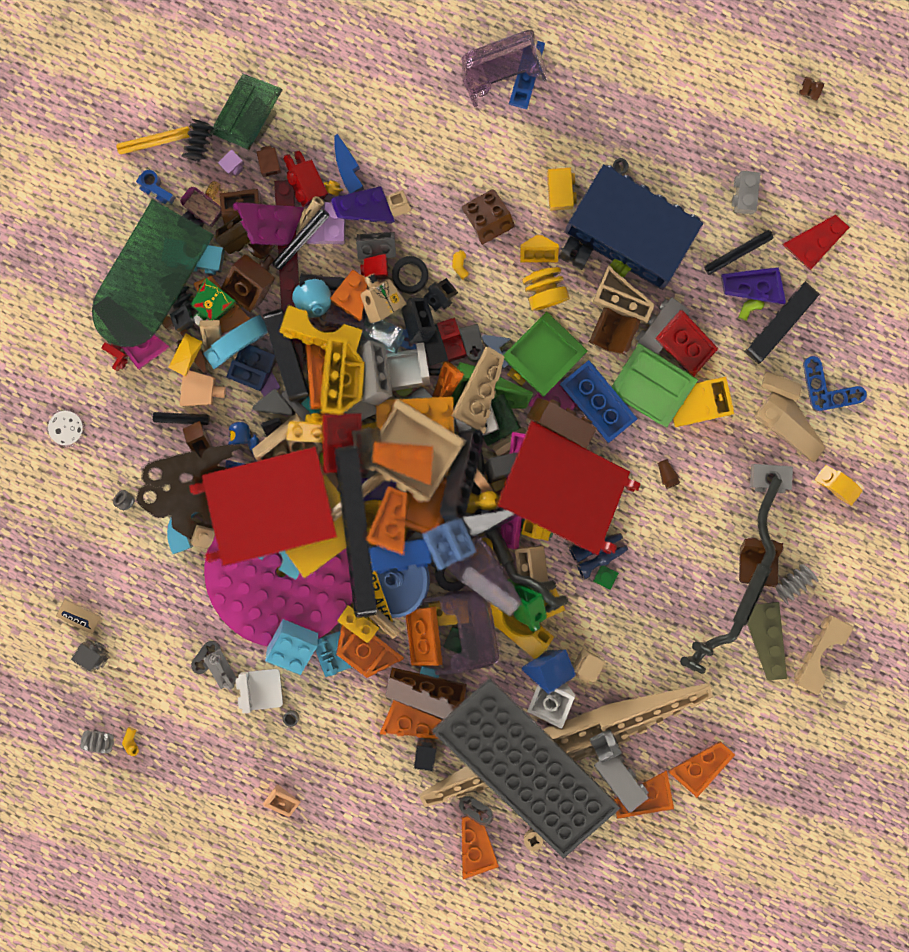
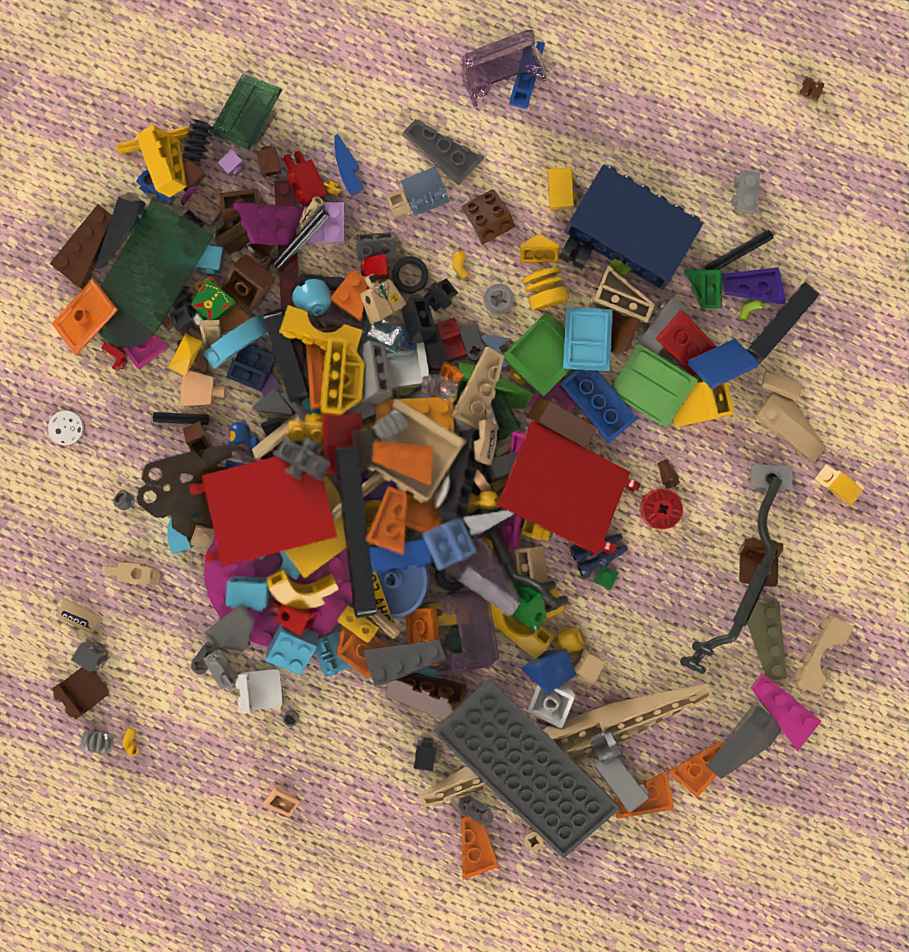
clear yellow tile [205,181,221,200] -> none
dark purple wing [331,186,395,224] -> none
orange wing [380,700,444,739] -> none
dark grey hinge [613,158,629,174] -> none
light grey piece [775,564,819,605] -> none
red wing [782,215,850,270] -> none
blue beam [803,356,867,411] -> none
none -> reddish brown wedge [50,204,112,289]
none -> orange piece [51,278,118,356]
none -> reddish brown bracket [52,667,110,720]
none -> black wedge [95,192,146,270]
none -> tan piece [102,561,160,585]
none -> yellow wedge [136,124,186,198]
none -> copper brick [183,159,206,192]
none -> dark grey wedge [205,604,254,651]
none -> medium azure brick [226,576,271,610]
none -> yellow arch [266,569,339,609]
none -> red torso [270,599,319,636]
none -> dark grey axle [273,437,331,481]
none -> dark grey wing [363,640,447,687]
none -> light grey gear [373,410,408,441]
none -> sand blue hinge [400,167,450,216]
none -> dark grey wing [402,119,485,186]
none -> clear leg [421,374,458,401]
none -> white sticker [433,474,450,509]
none -> tan slope [474,419,497,465]
none -> light grey gear [484,284,514,315]
none -> yellow head [555,627,585,654]
none -> medium azure piece [563,307,613,371]
none -> red wheel [639,489,683,529]
none -> green wing [684,269,722,309]
none -> blue tile [688,339,759,389]
none -> dark grey wedge [706,705,781,779]
none -> dark pink wing [750,673,821,751]

